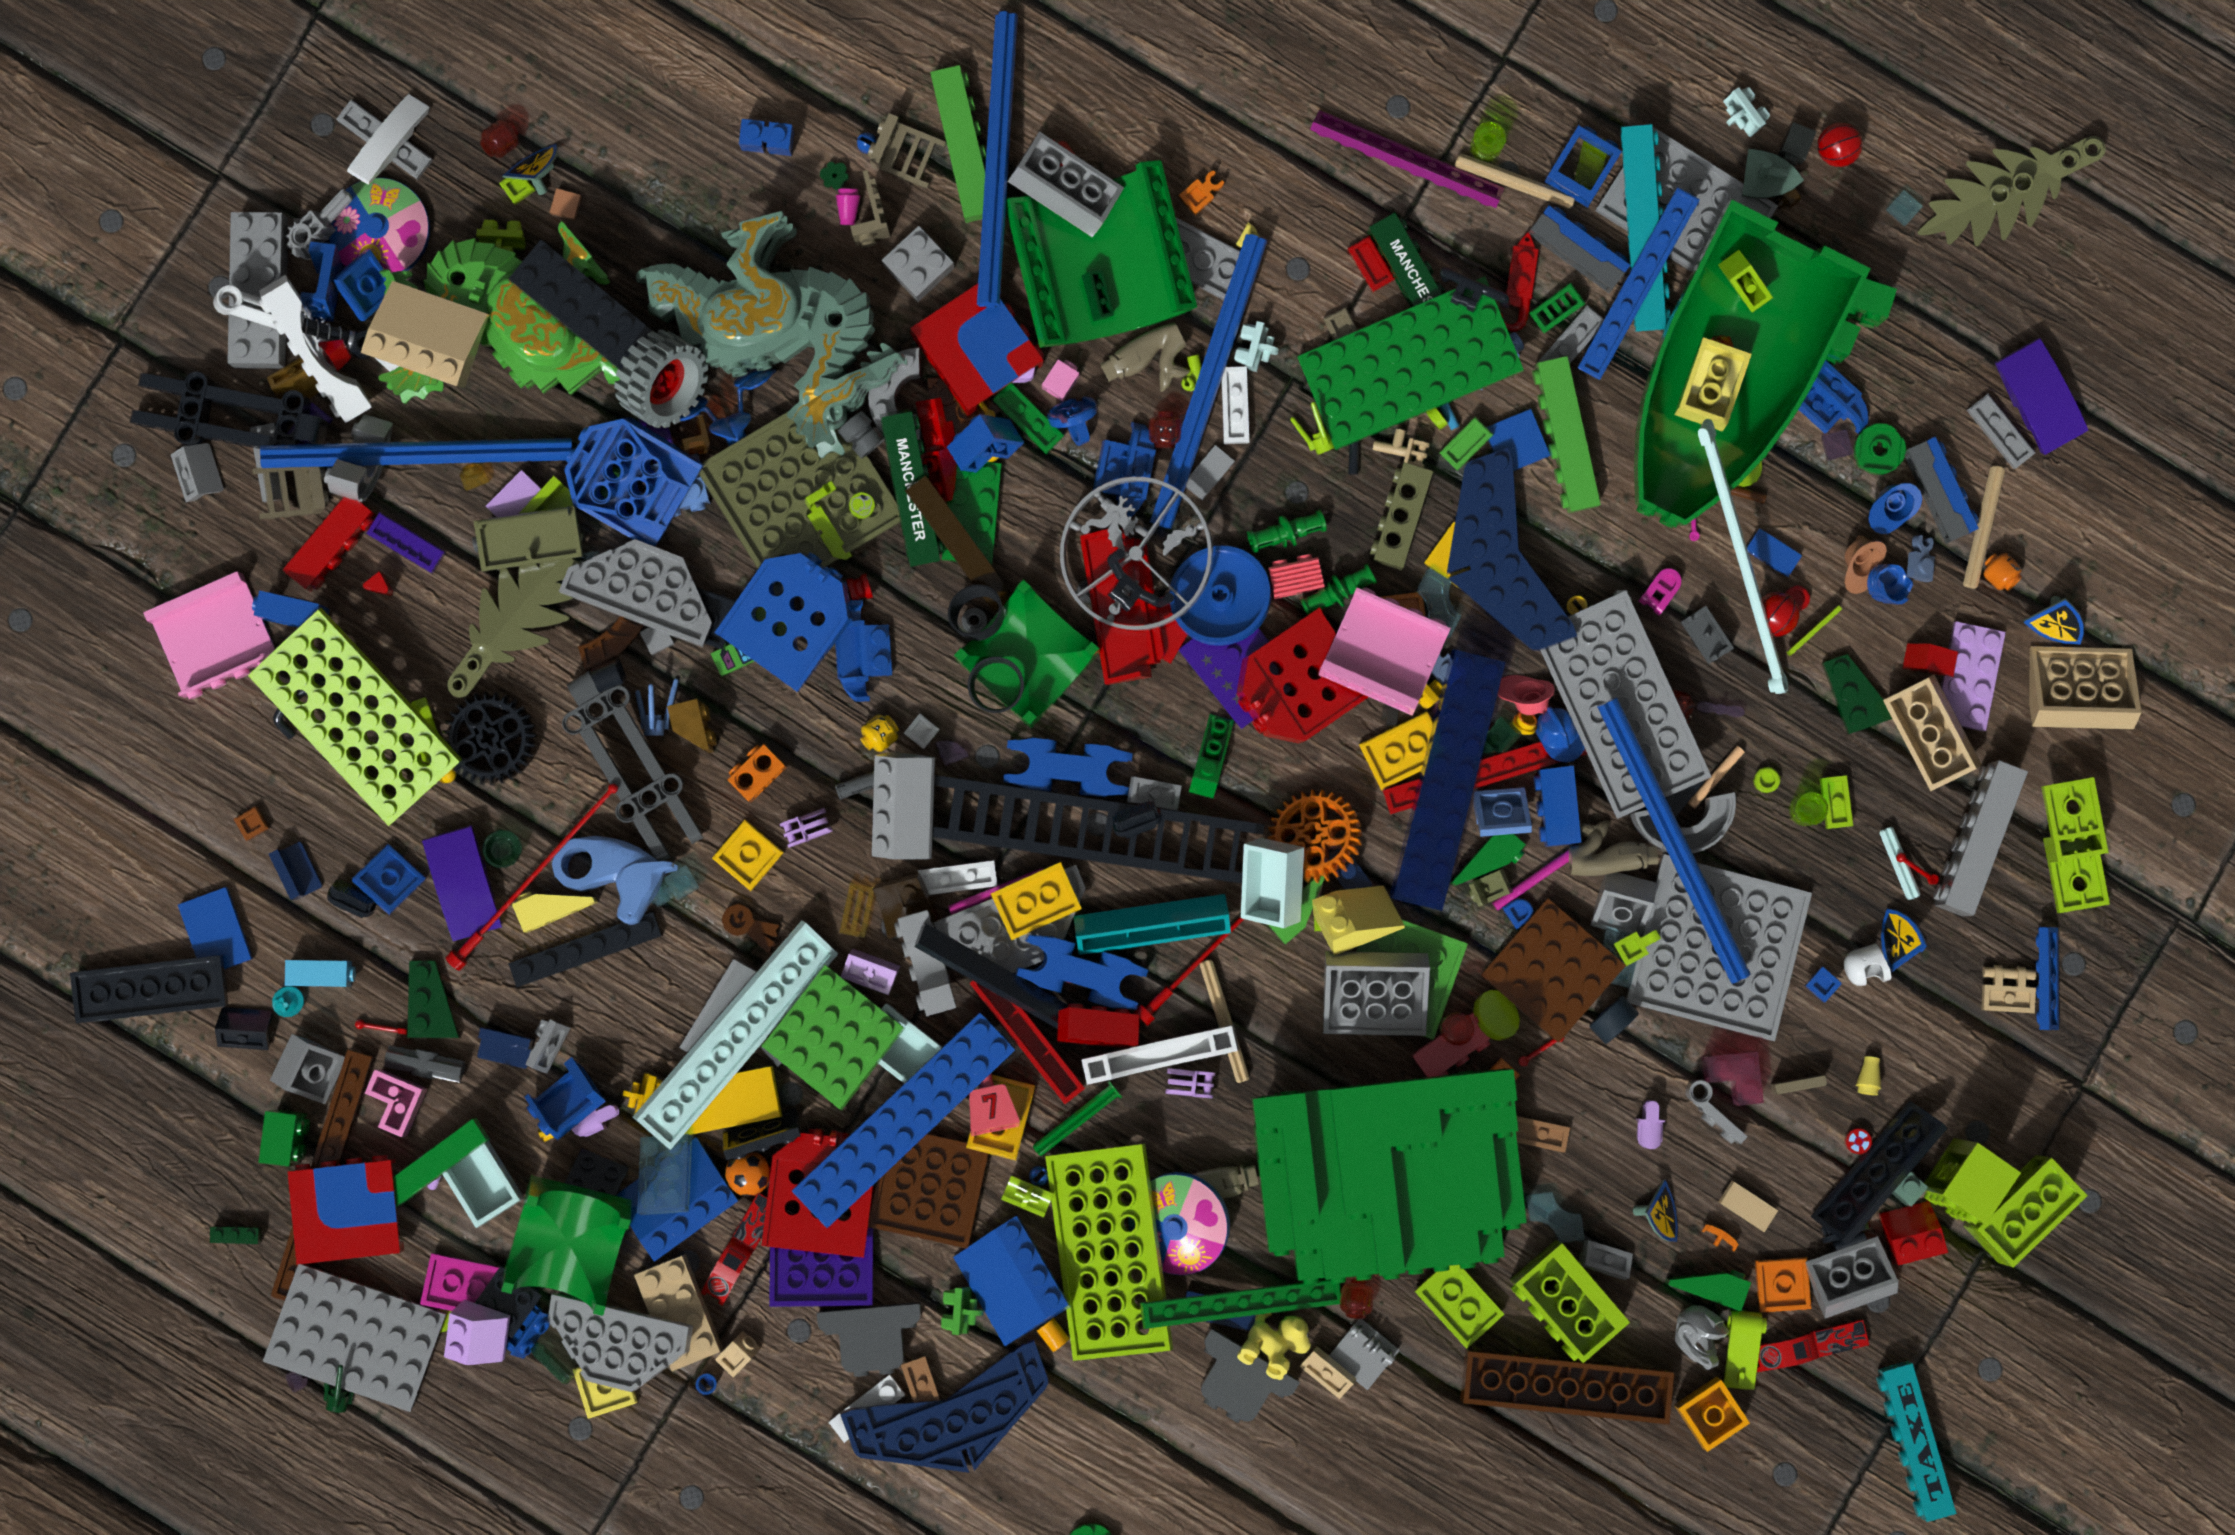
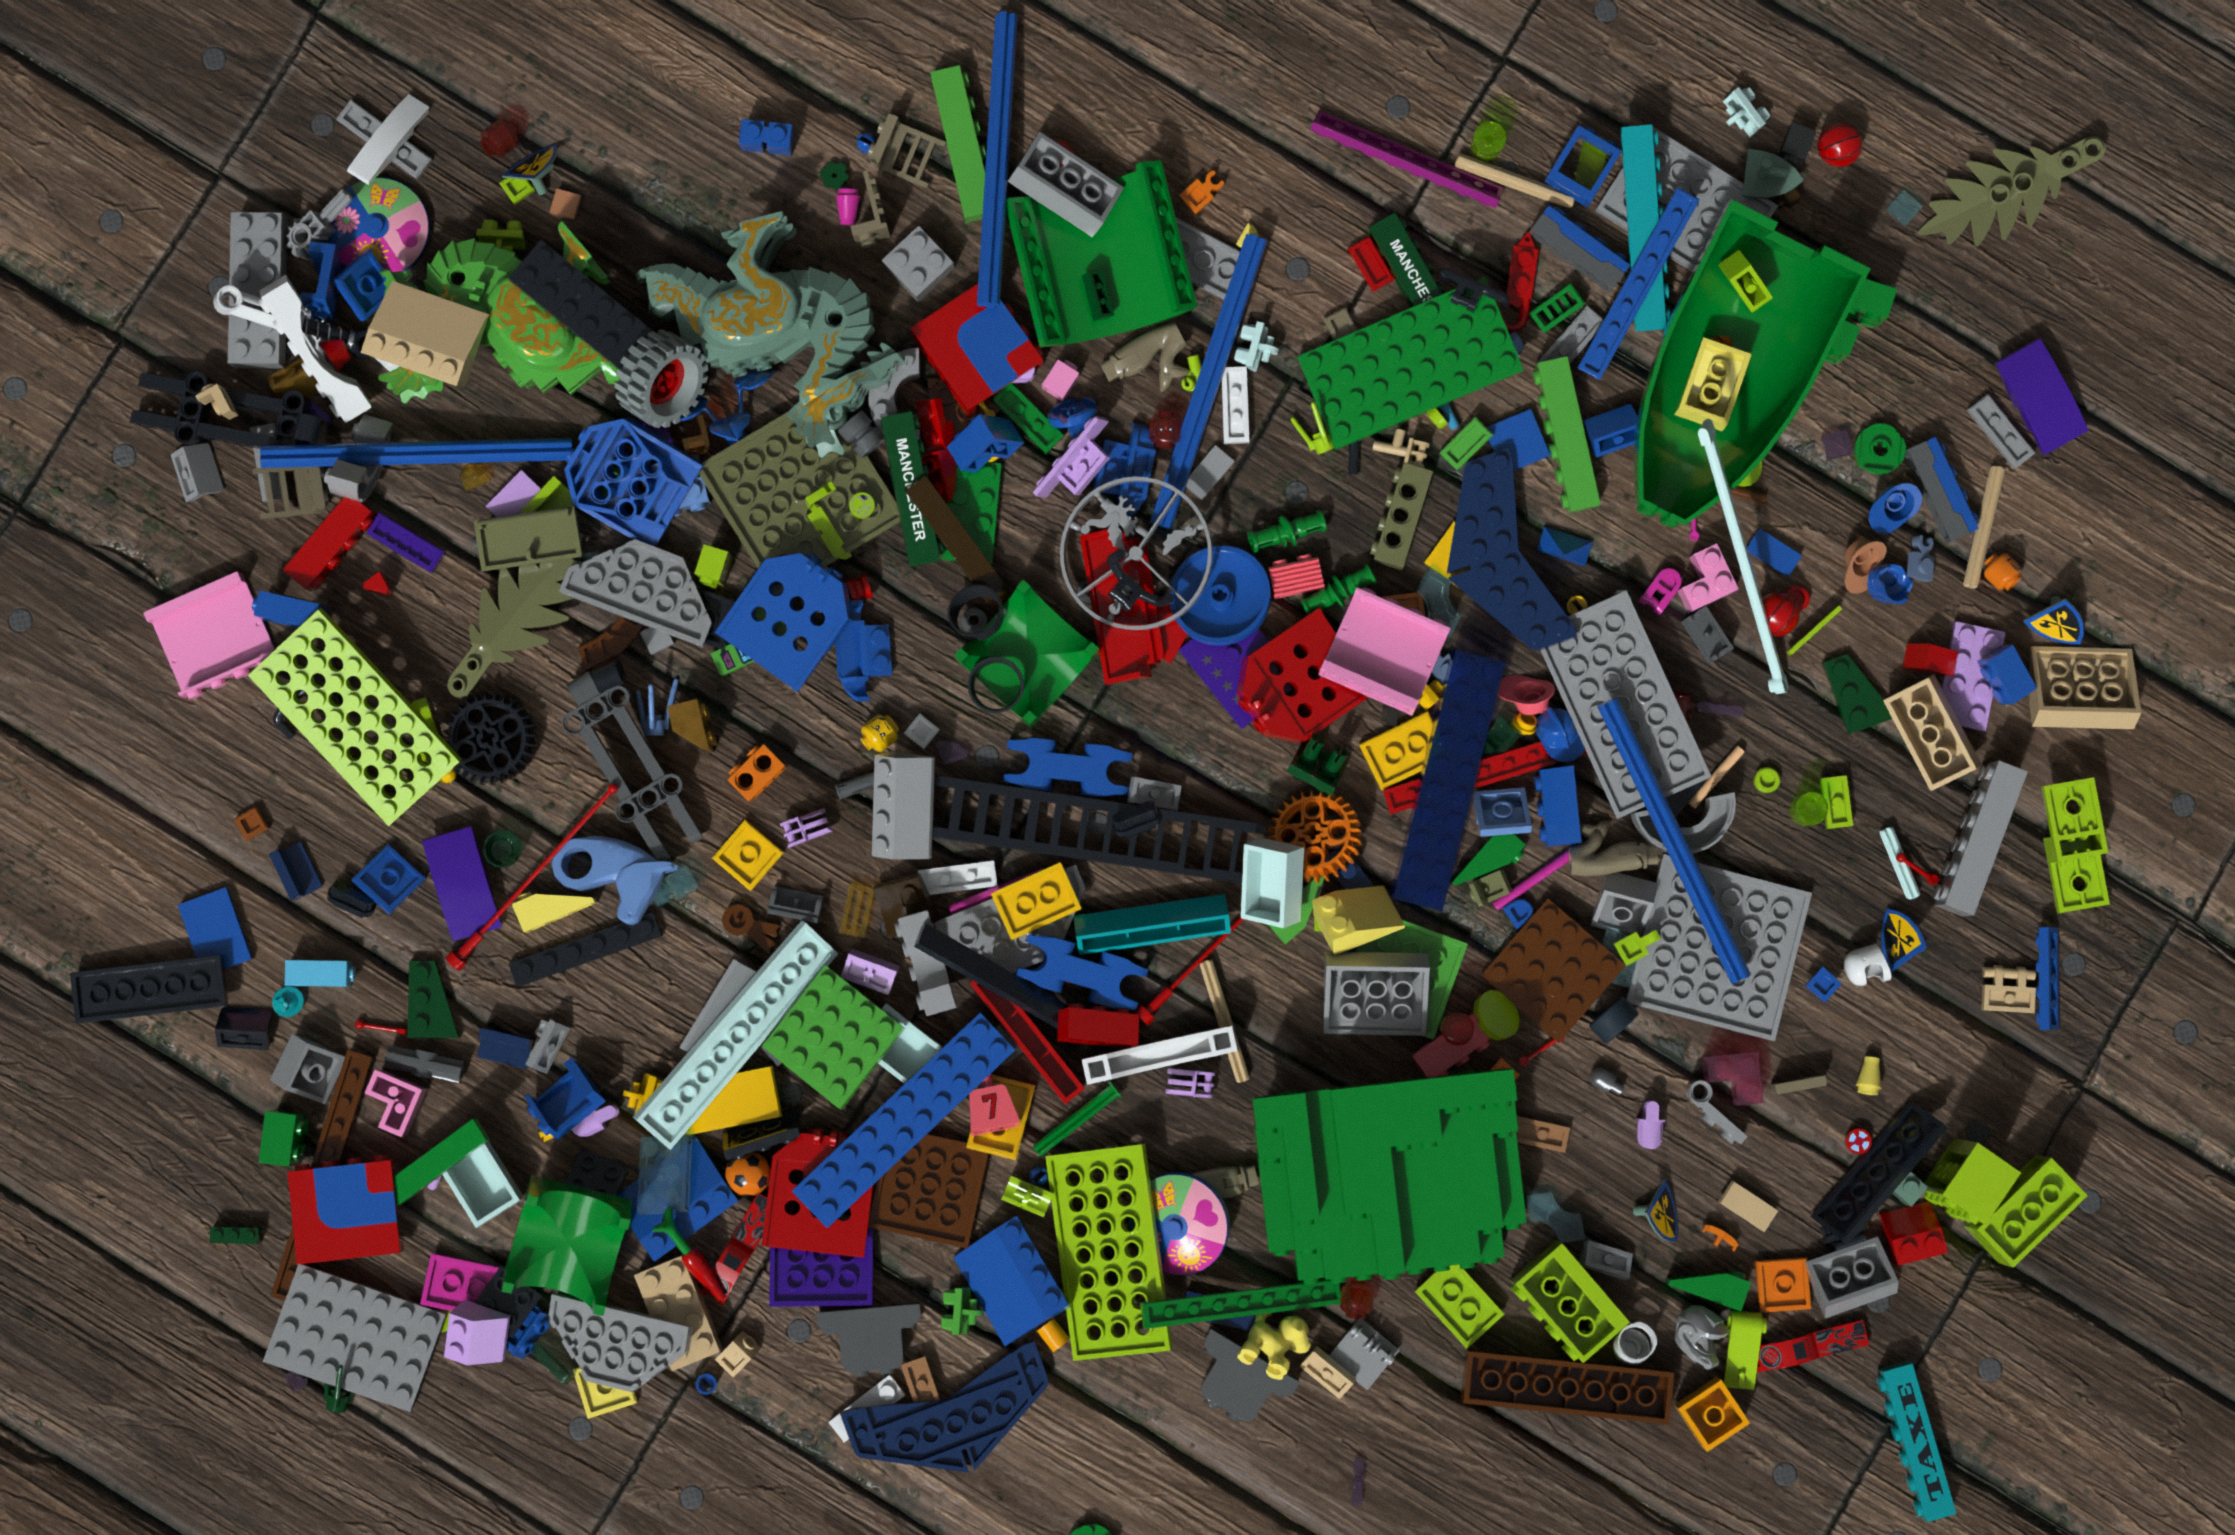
green slope [1189,714,1234,798] -> none
blue plate [1798,360,1868,434] -> none
none -> tan bracket [196,384,238,420]
none -> piece [652,1206,726,1301]
none -> lime brick [694,544,733,589]
none -> dark grey hinge [767,886,824,923]
none -> lavender bracket [1033,416,1110,498]
none -> dark green plate [1287,733,1349,796]
none -> clear purple piece [1351,1458,1365,1507]
none -> blue slope [1536,527,1593,566]
none -> blue brick [1583,404,1638,458]
none -> flat silver cylinder [1590,1068,1625,1096]
none -> white helmet [1613,1322,1657,1366]
none -> bright pink brick [1677,543,1739,614]
none -> blue brick [1977,645,2037,705]

